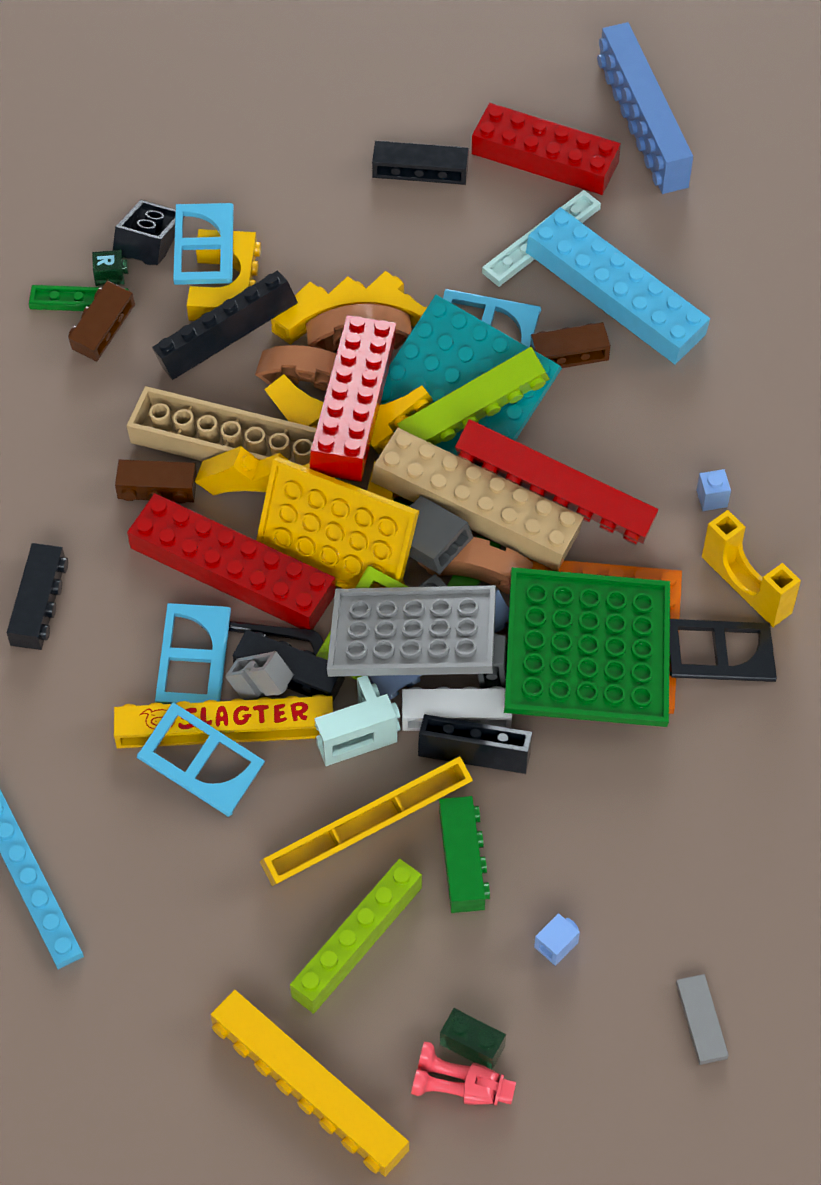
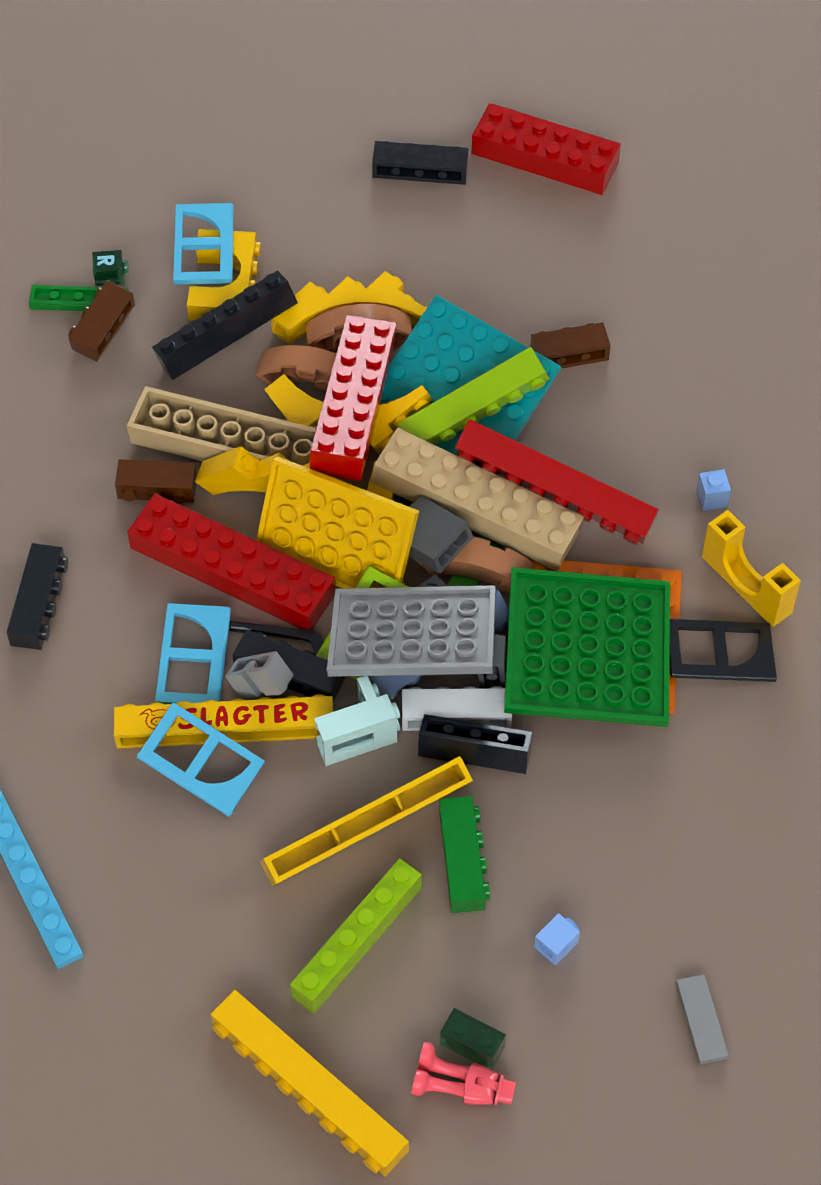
black slope [112,200,185,265] -> none
medium azure window [443,289,541,347] -> none
light aqua plate [482,190,601,287] -> none
medium azure brick [526,207,710,364] -> none
medium blue brick [597,22,693,194] -> none

